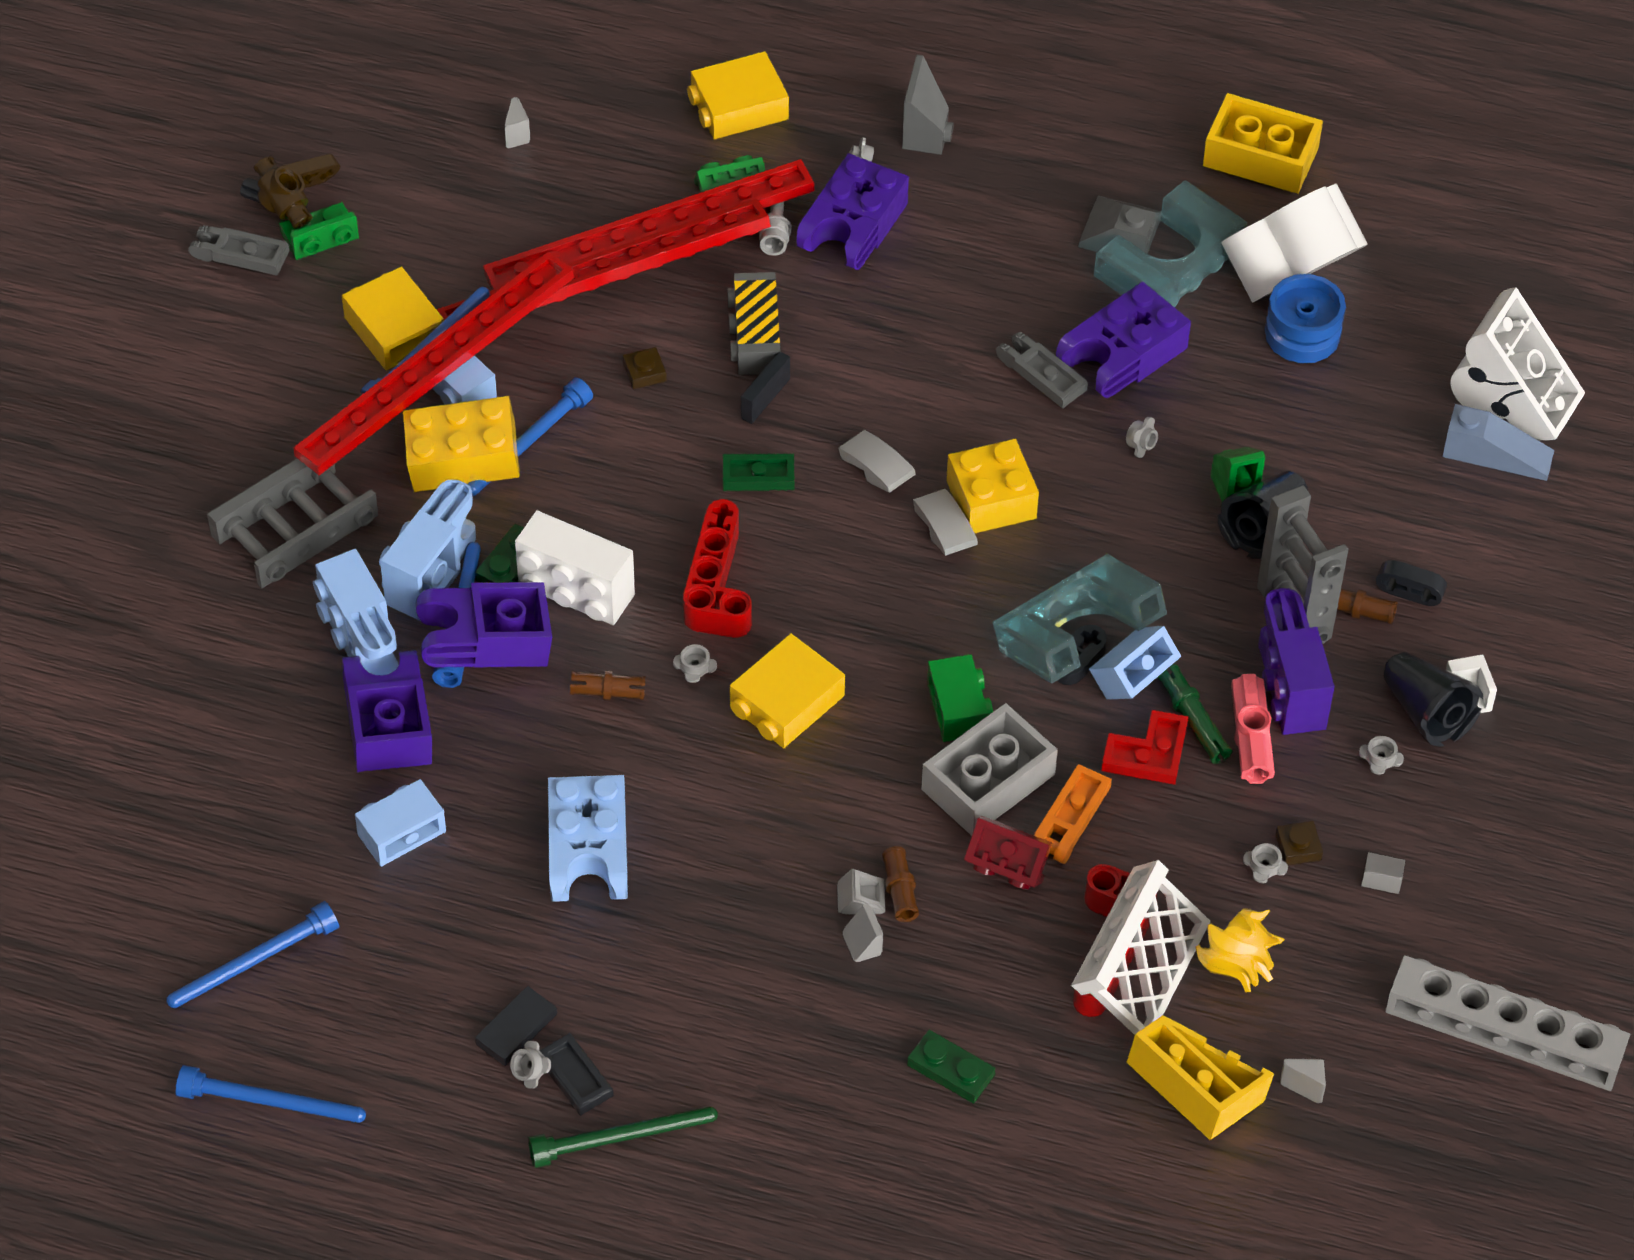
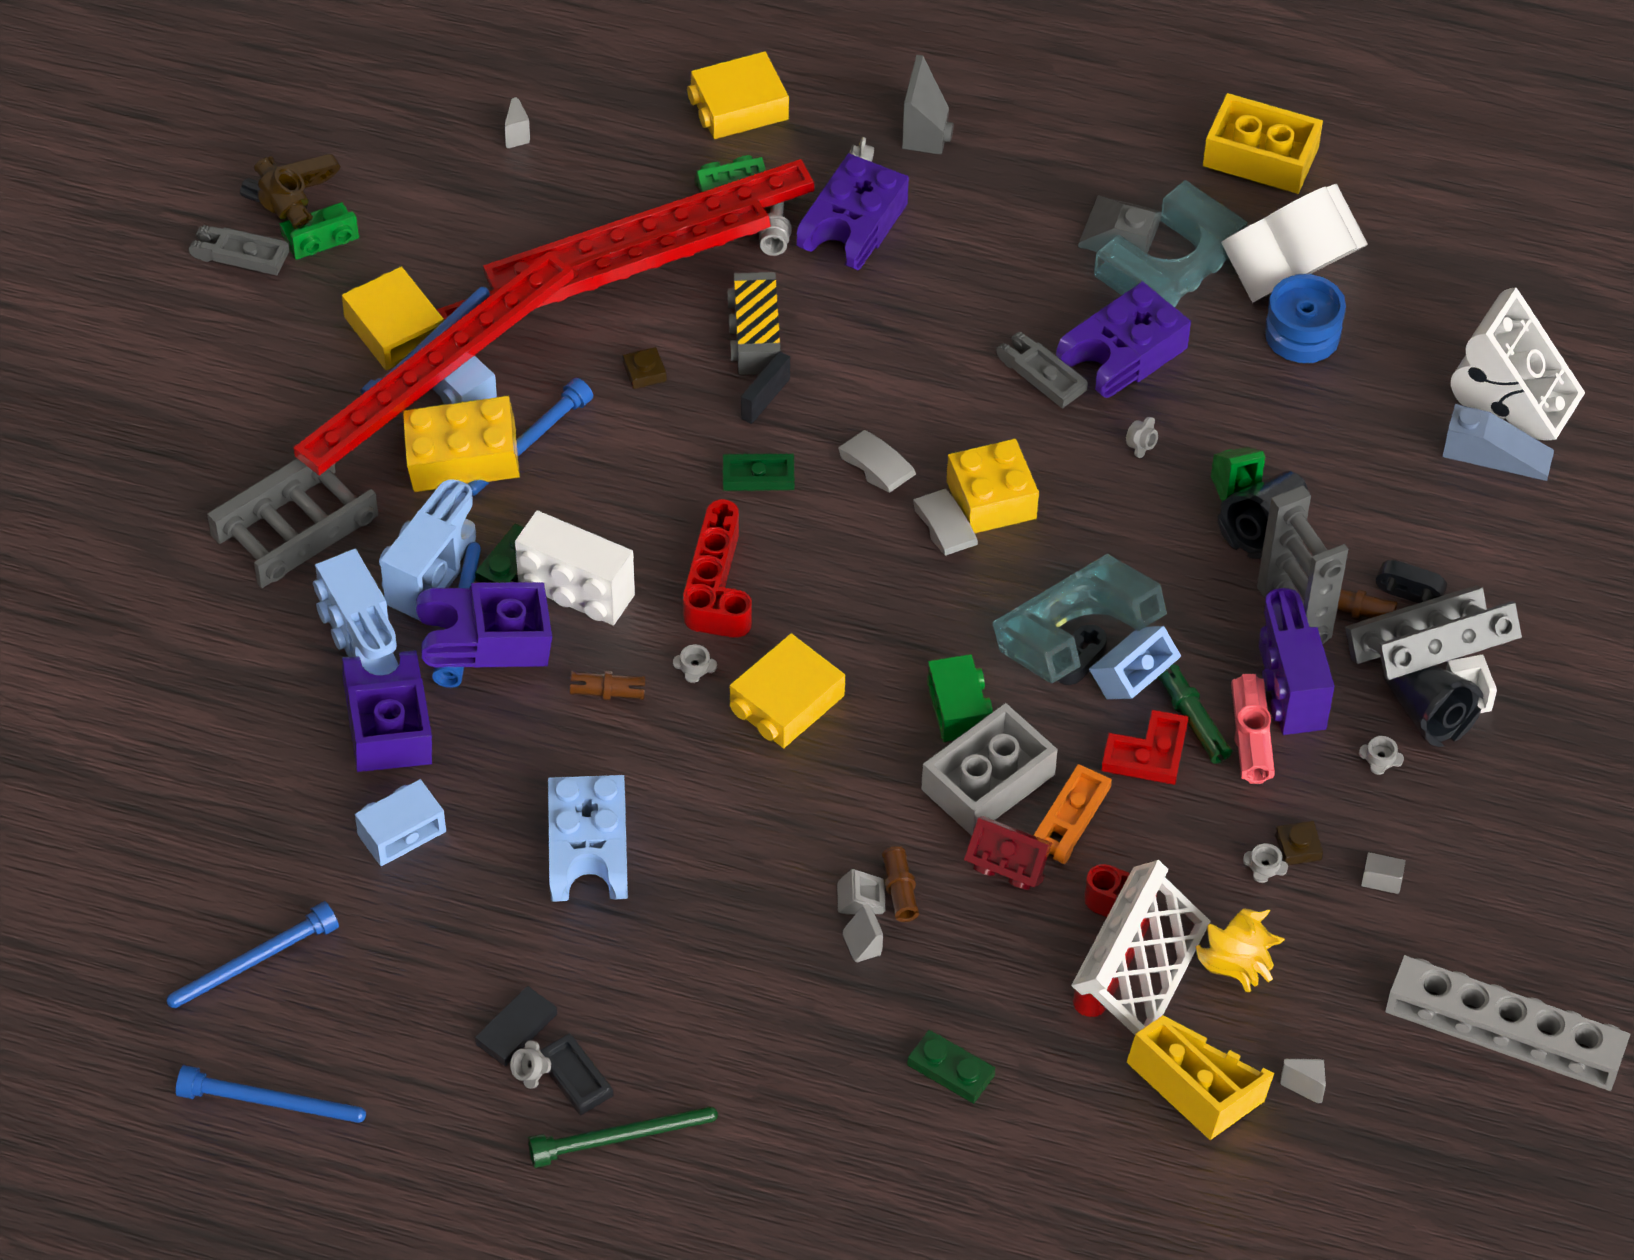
none -> fence [1345,585,1522,680]

